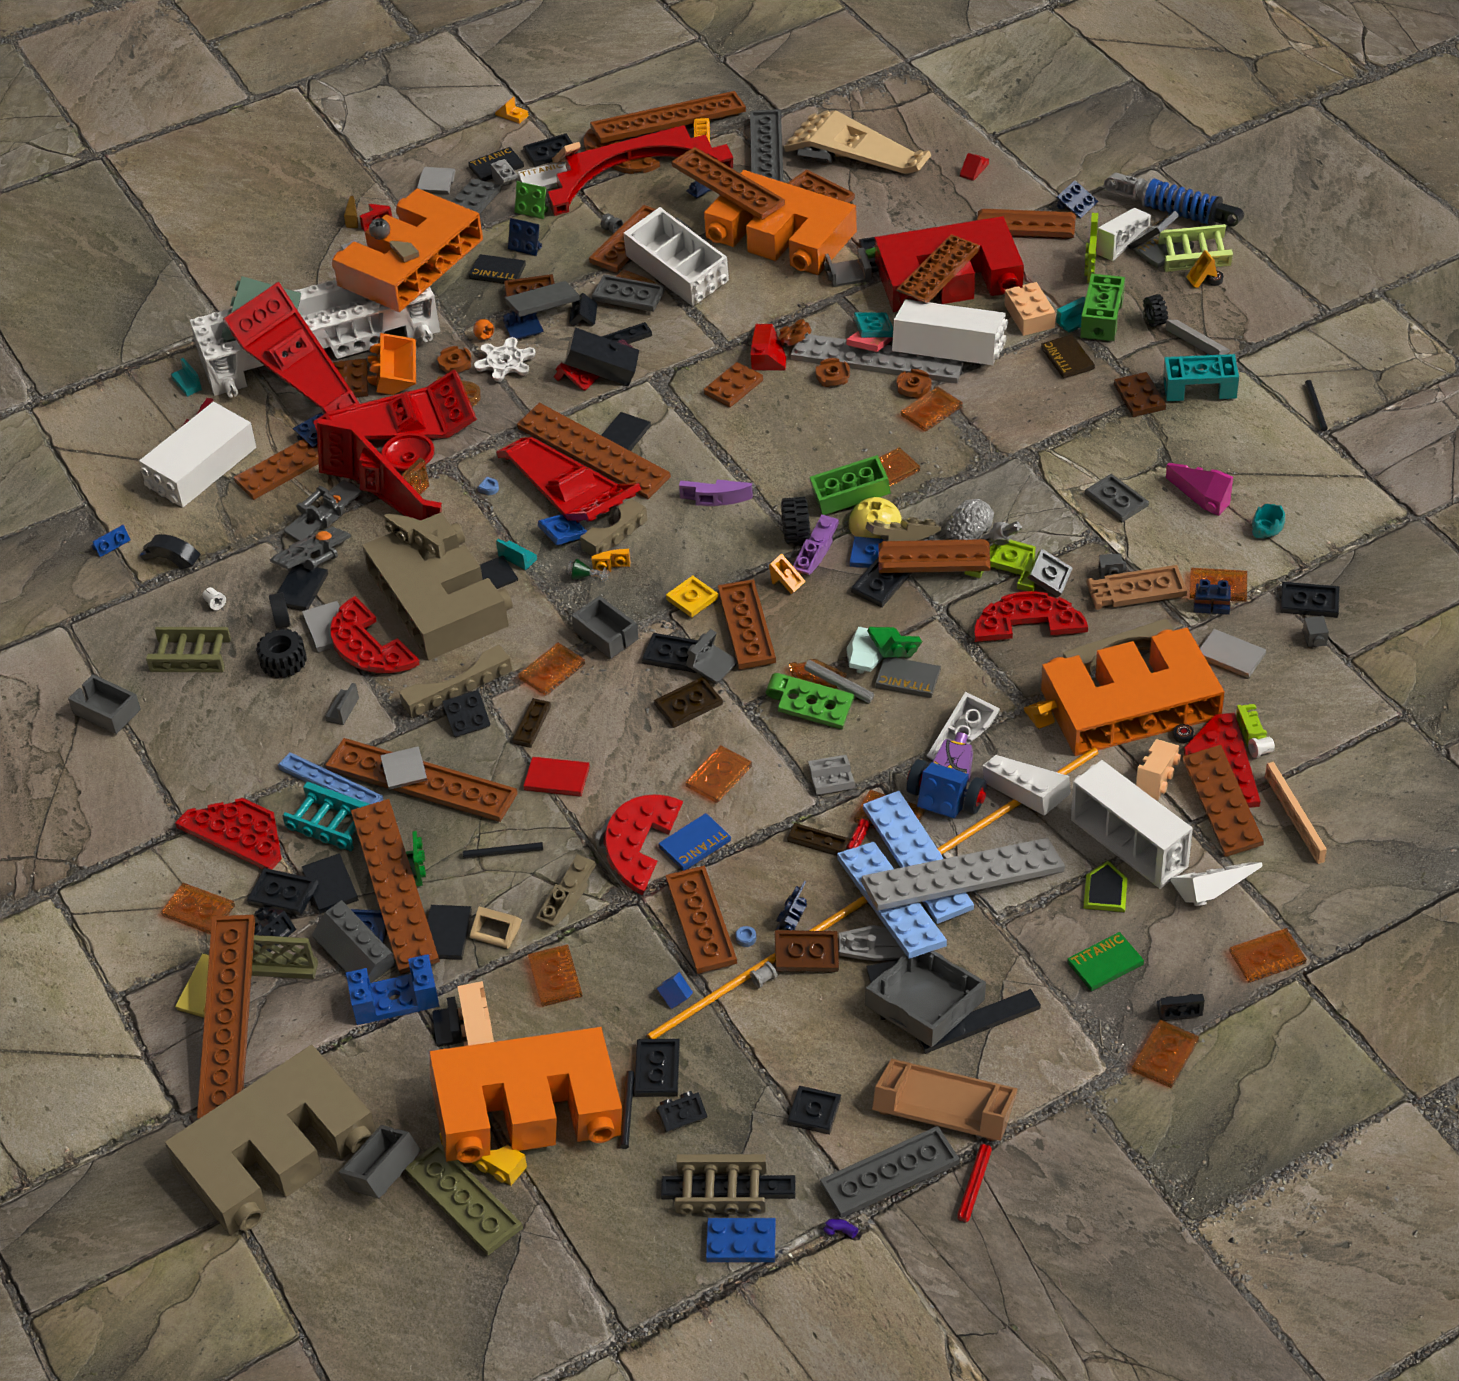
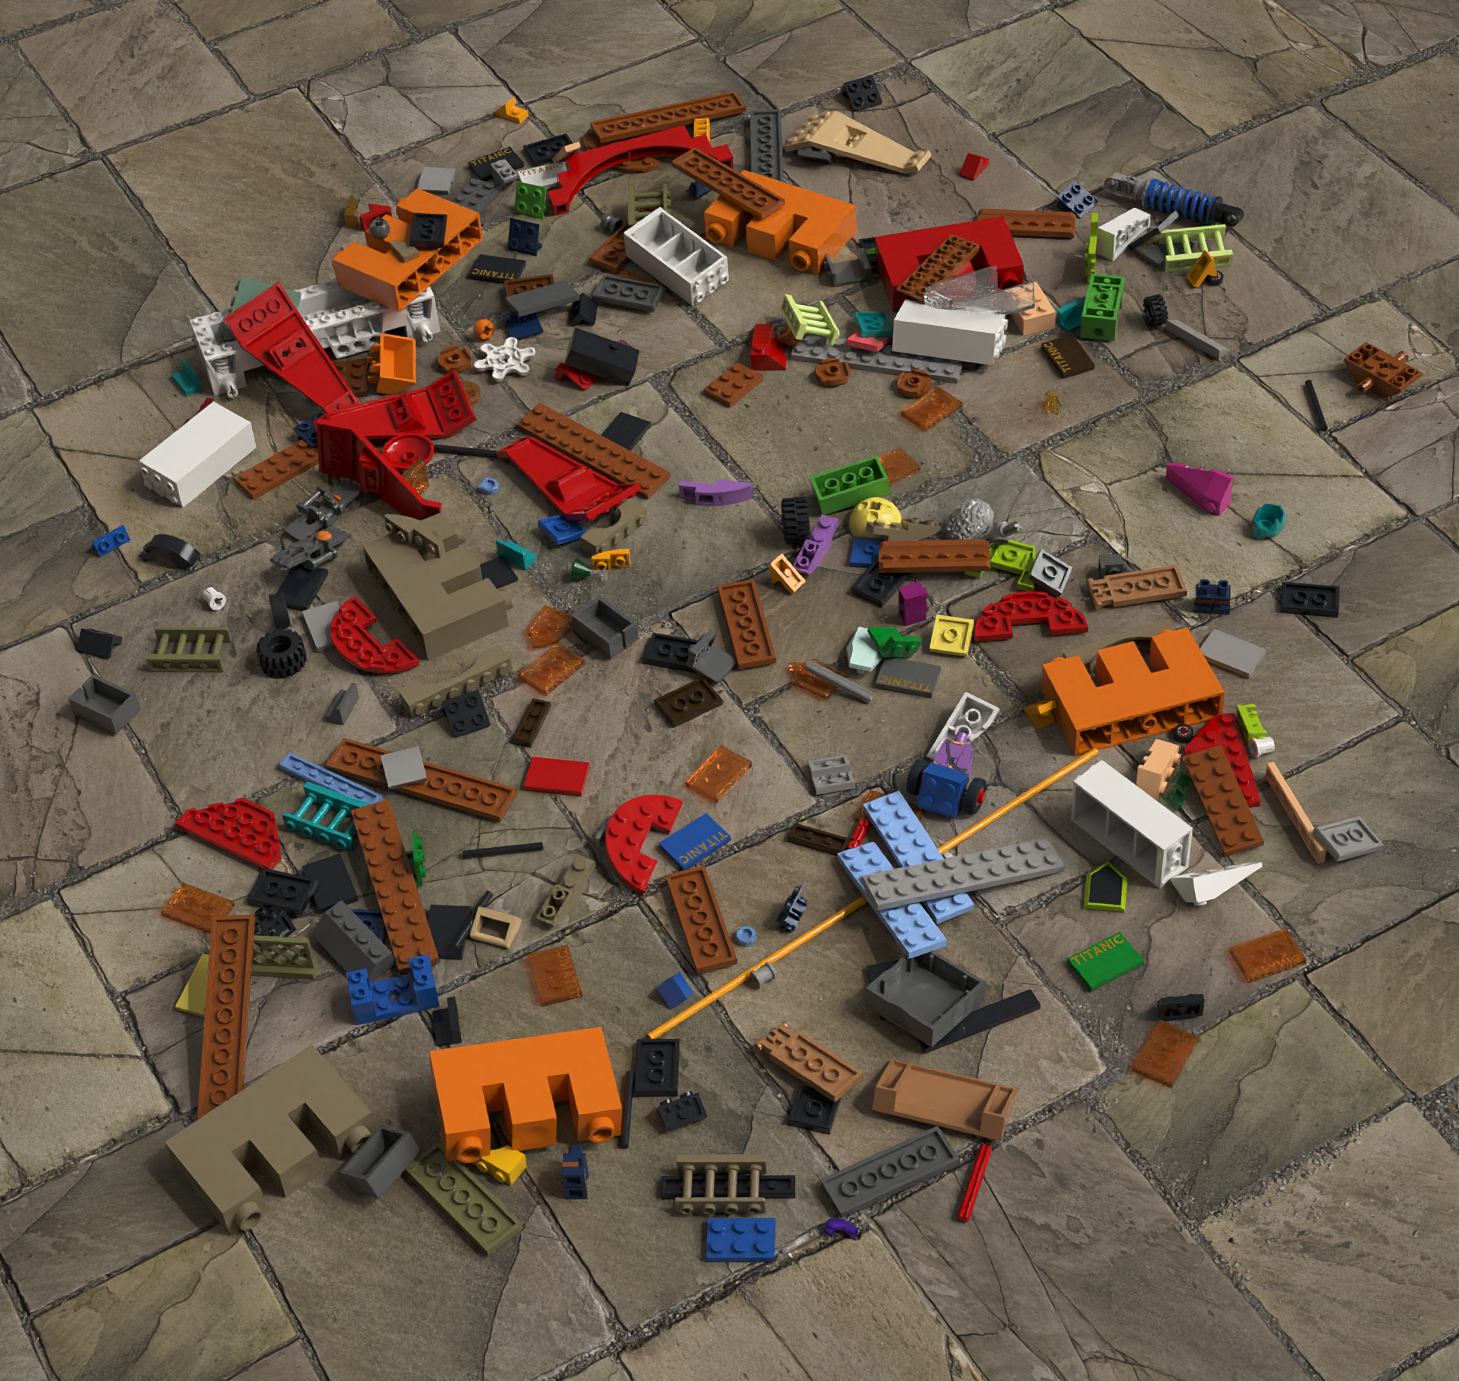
light nougat wedge [457,981,494,1046] -> none
black tile [601,322,652,345] -> none
yellow plate [666,575,718,618] -> none
bright green hinge [766,673,854,730] -> none
reddish brown plate [774,930,839,972] -> none
dark orange plate [787,169,855,203] -> none
light grey piece [838,925,905,961] -> none
white wedge [982,755,1071,816] -> none
dark grey tile [1085,474,1149,522] -> none
reddish brown plate [1114,372,1166,417] -> none
teal plate [1163,354,1239,401] -> none
clear orange tile [1189,568,1247,602] -> none
dark grey brick [1303,616,1329,647] -> none
none -> black panel [77,628,122,658]
none -> black tile [410,213,447,248]
none -> black bar [434,444,498,458]
none -> black bar [451,891,493,951]
none -> clear orange tile [526,605,573,649]
none -> dark blue hips [561,1145,589,1199]
none -> olive fence [628,183,671,235]
none -> medium nougat hinge [754,1022,863,1102]
none -> yellowish green fence [780,294,839,346]
none -> black bracket [841,75,882,111]
none -> magenta brick [898,581,928,626]
none -> clear windscreen [923,265,1035,315]
none -> light yellow hinge [929,615,974,657]
none -> clear yellow piece [1043,390,1061,415]
none -> clear green slope [1164,767,1192,811]
none -> light grey tile [1312,817,1384,861]
none -> dark orange slope [1344,342,1423,398]

